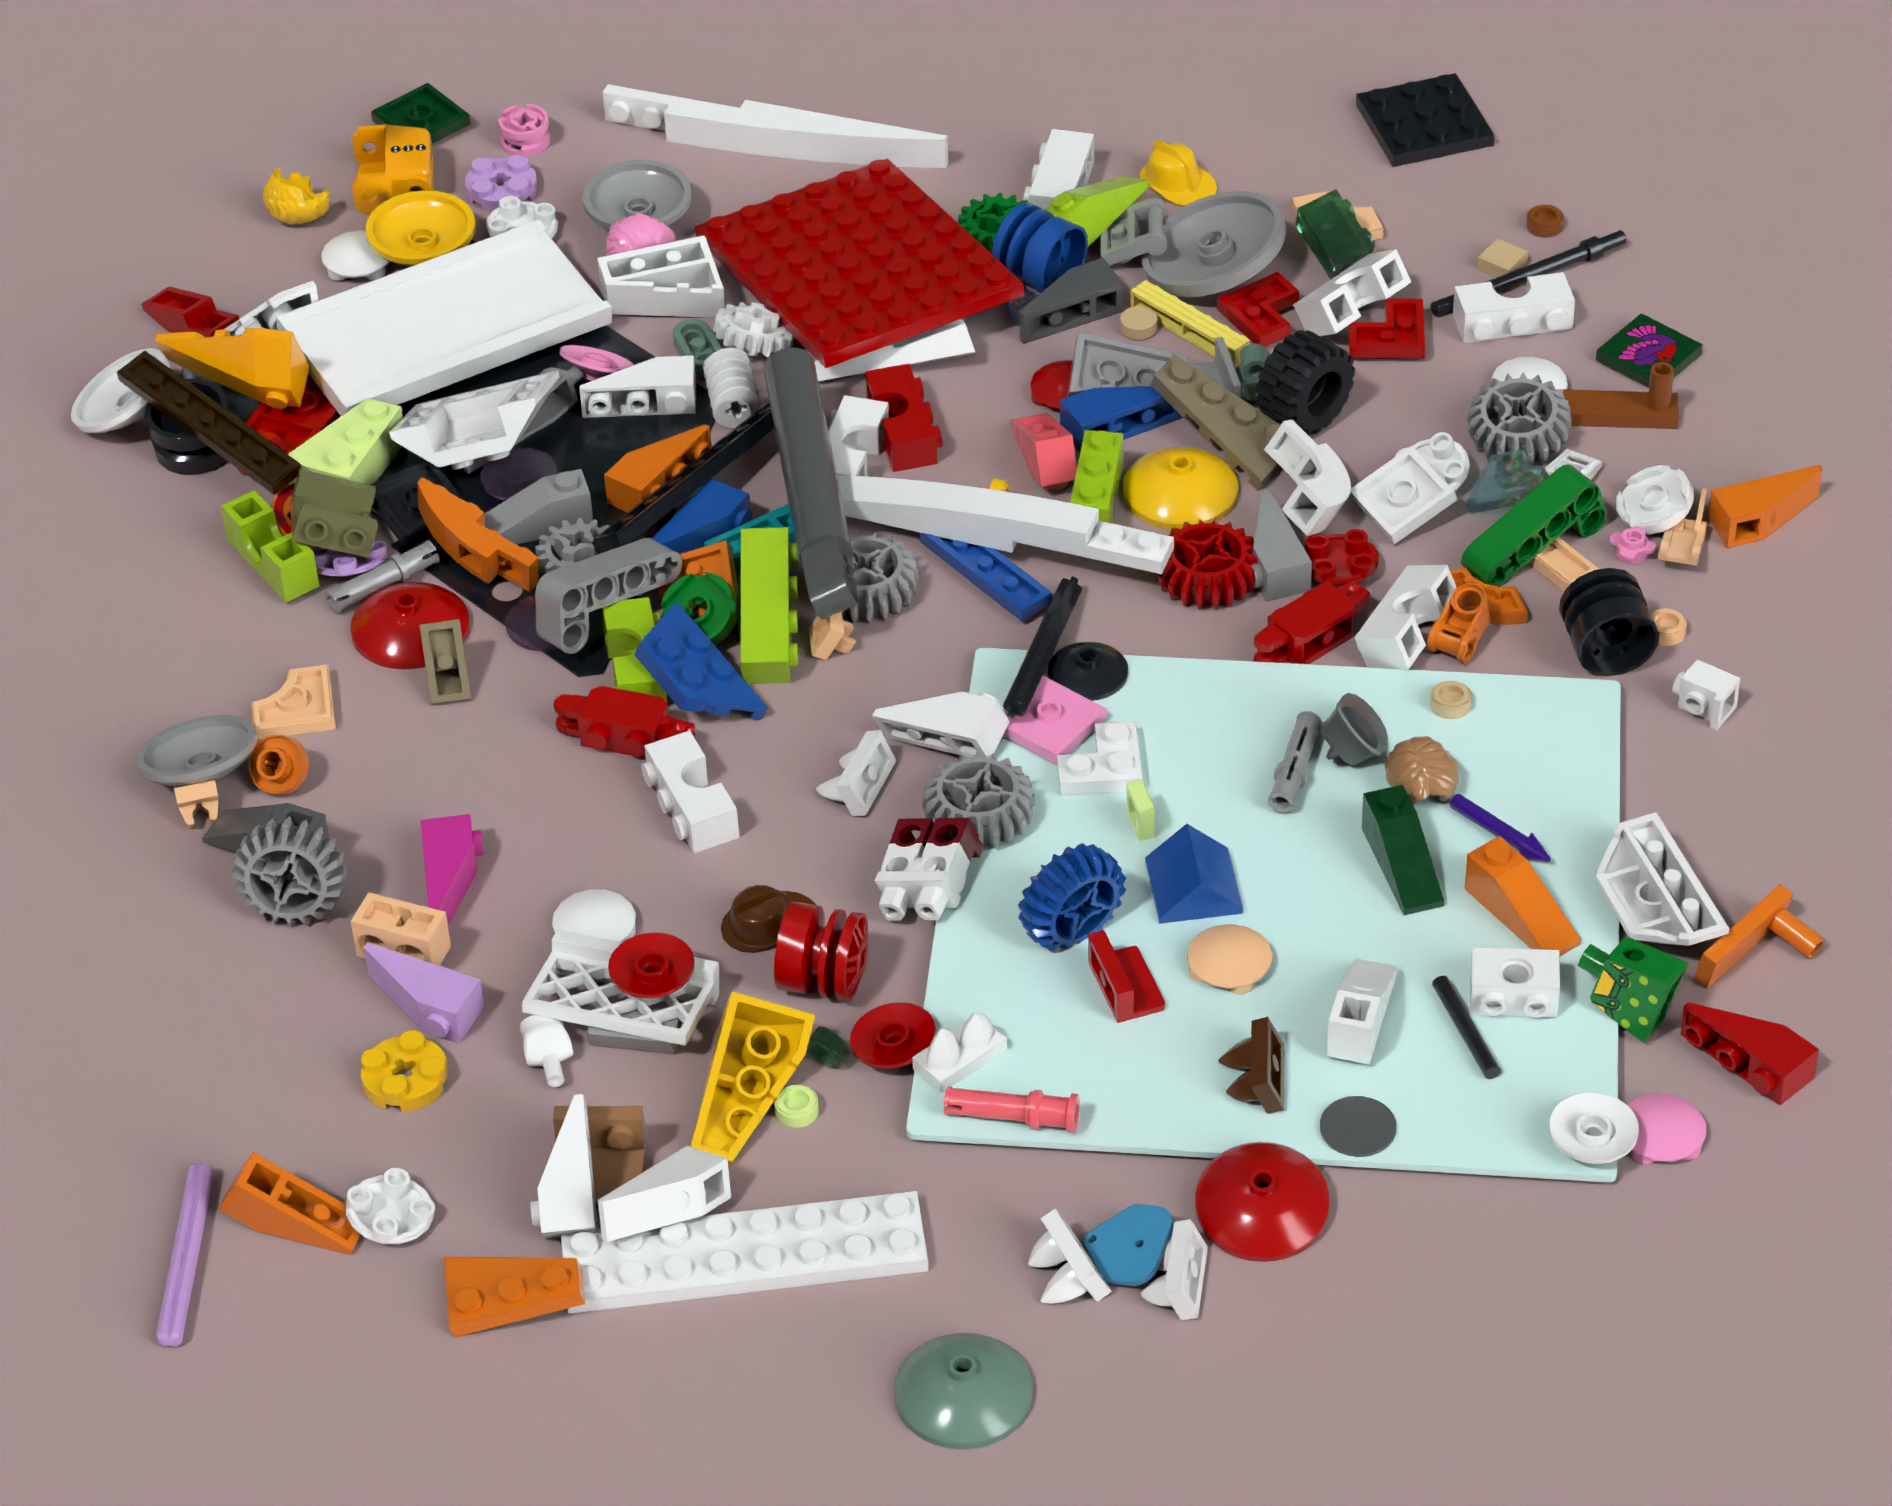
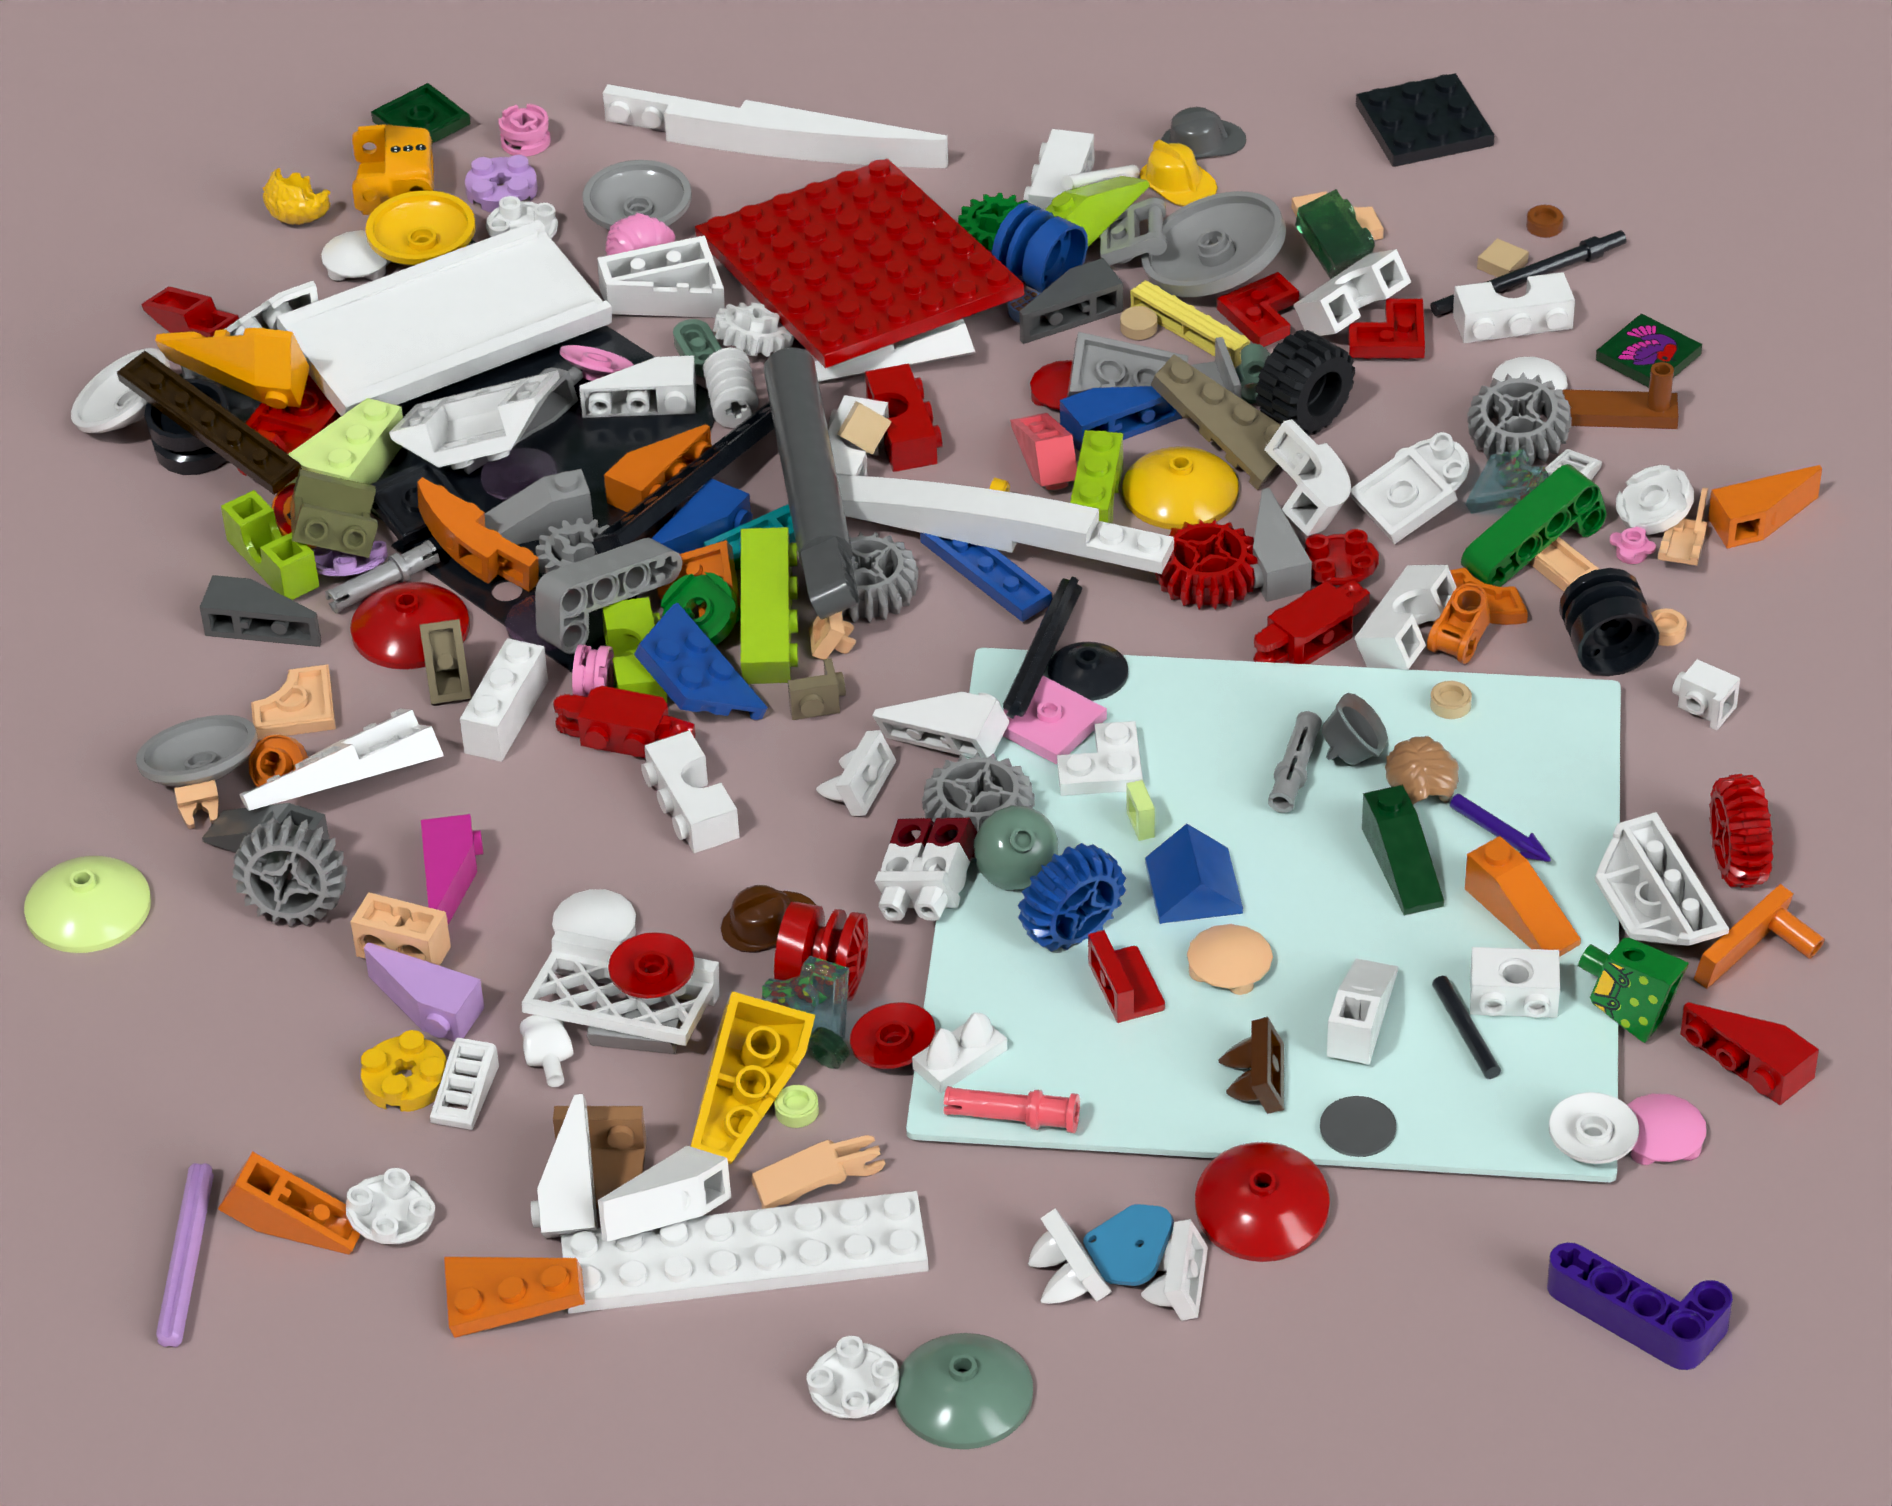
none -> yellowish green dish [24,856,151,953]
none -> dark grey slope [200,575,322,647]
none -> white wedge [239,708,444,811]
none -> white slope [430,1038,499,1130]
none -> white brick [460,638,548,762]
none -> bright pink wheel [572,644,614,697]
none -> light nougat arm [752,1135,886,1209]
none -> clear light blue tile [762,956,849,1045]
none -> dark tan bracket [788,658,846,720]
none -> white dish [806,1336,900,1418]
none -> tan tile [837,401,891,455]
none -> sand green cylinder [974,805,1058,891]
none -> white bar [1062,165,1139,190]
none -> dark grey piece [1161,107,1246,159]
none -> dark purple beam [1547,1242,1733,1370]
none -> red gear [1709,774,1774,888]

